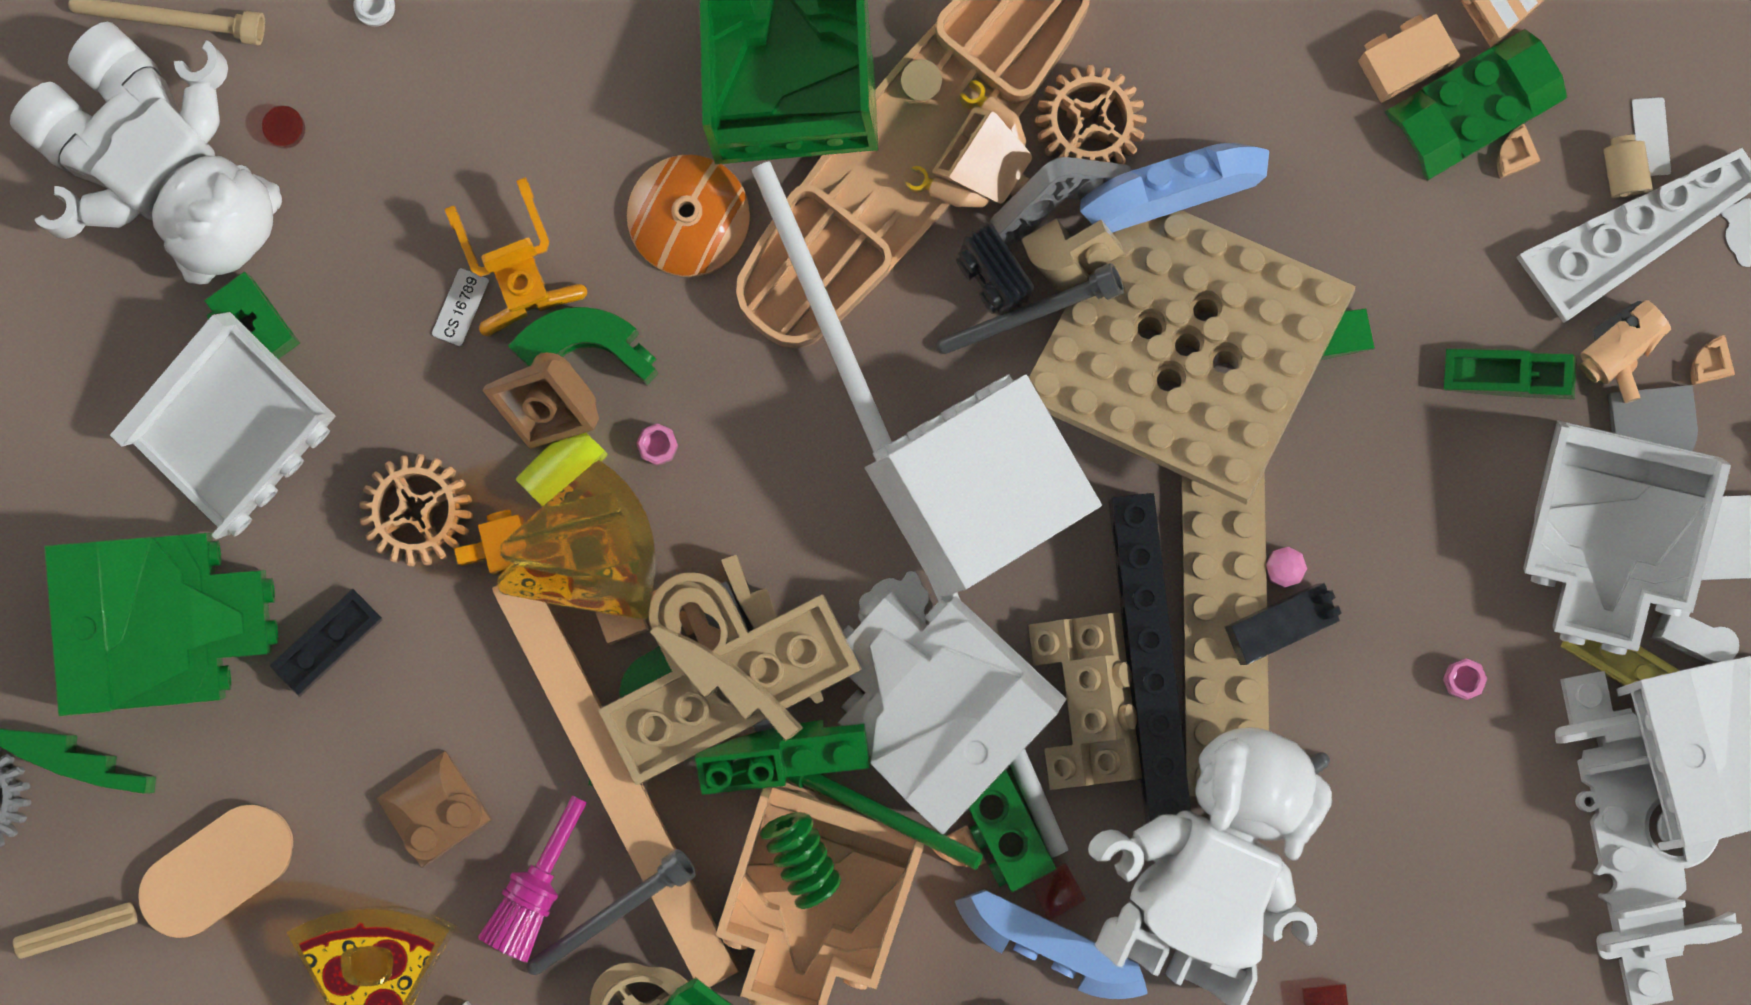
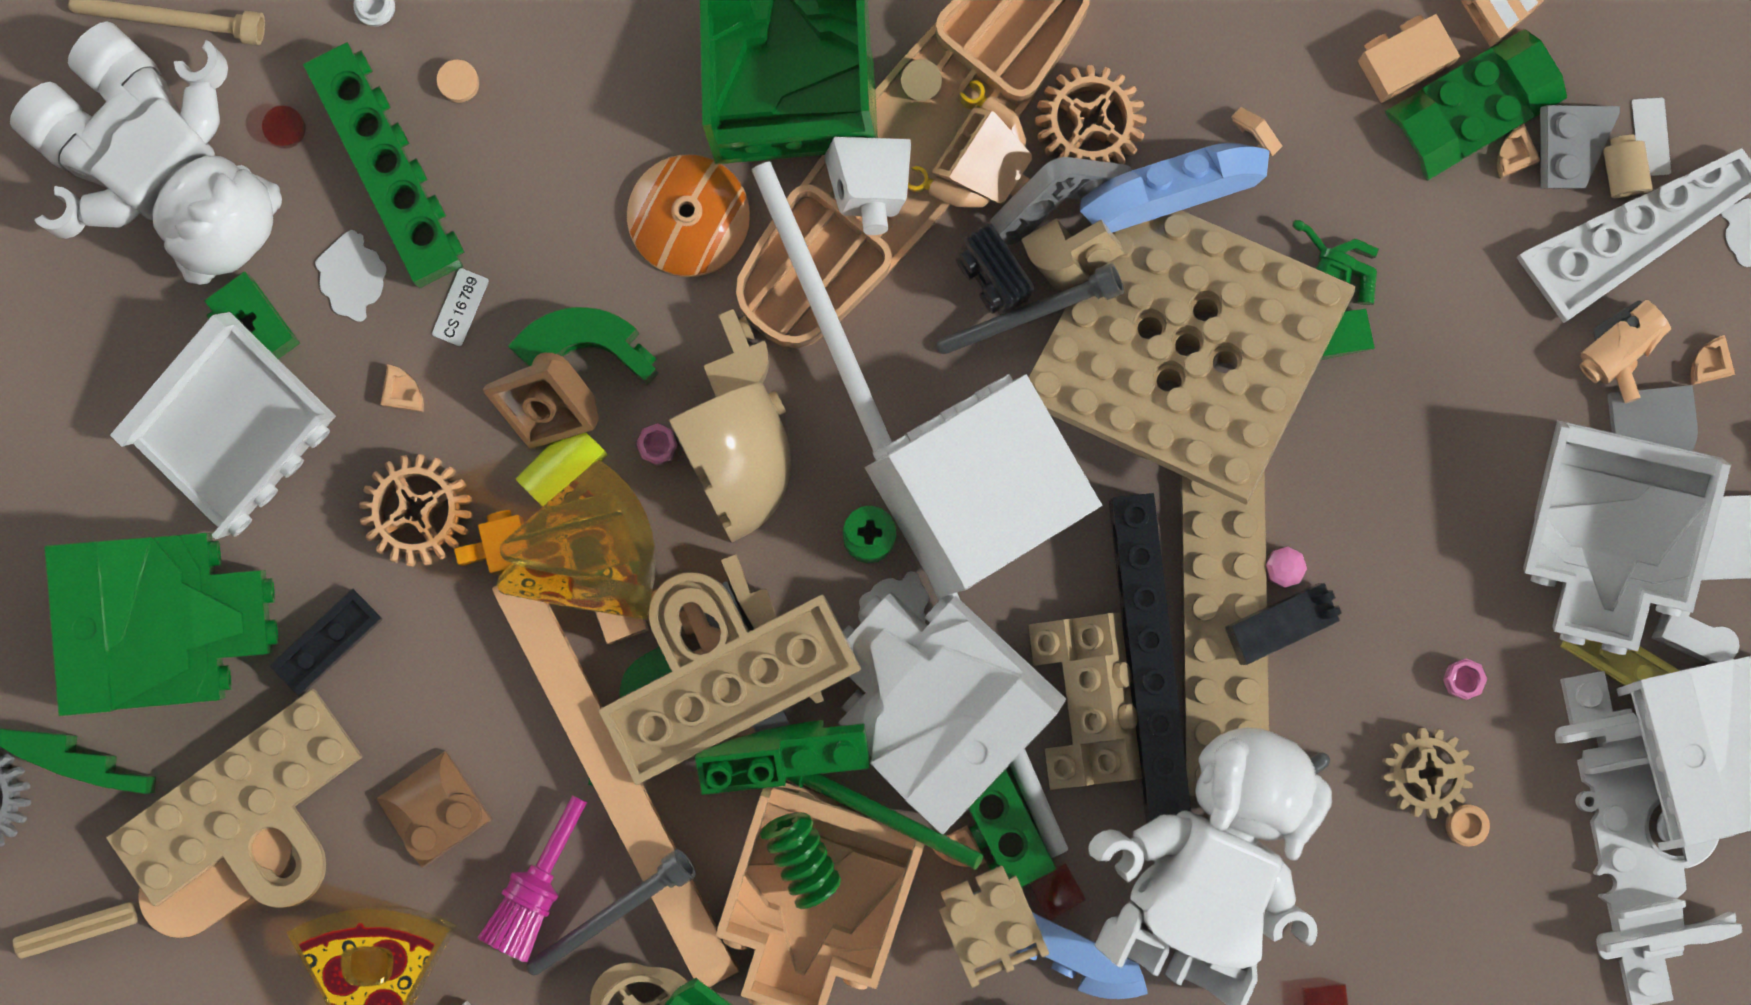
light orange piece [444,177,587,336] -> none
tan slope [650,626,803,740] -> none
green slope [1444,349,1577,400] -> none
none -> tan plate [106,689,363,908]
none -> green brick [303,42,465,289]
none -> white sticker [315,230,387,322]
none -> light nougat tile [380,364,424,412]
none -> light nougat tile [437,59,479,103]
none -> tan brick [669,383,792,543]
none -> tan brick [704,309,769,397]
none -> white torso [825,137,911,235]
none -> green piece [843,505,896,564]
none -> tan plate [938,866,1050,988]
none -> light nougat tile [1231,107,1283,156]
none -> green piece [1292,220,1379,305]
none -> tan gear [1381,728,1474,819]
none -> light nougat tile [1445,804,1490,847]
none -> light grey wing [1540,105,1620,189]

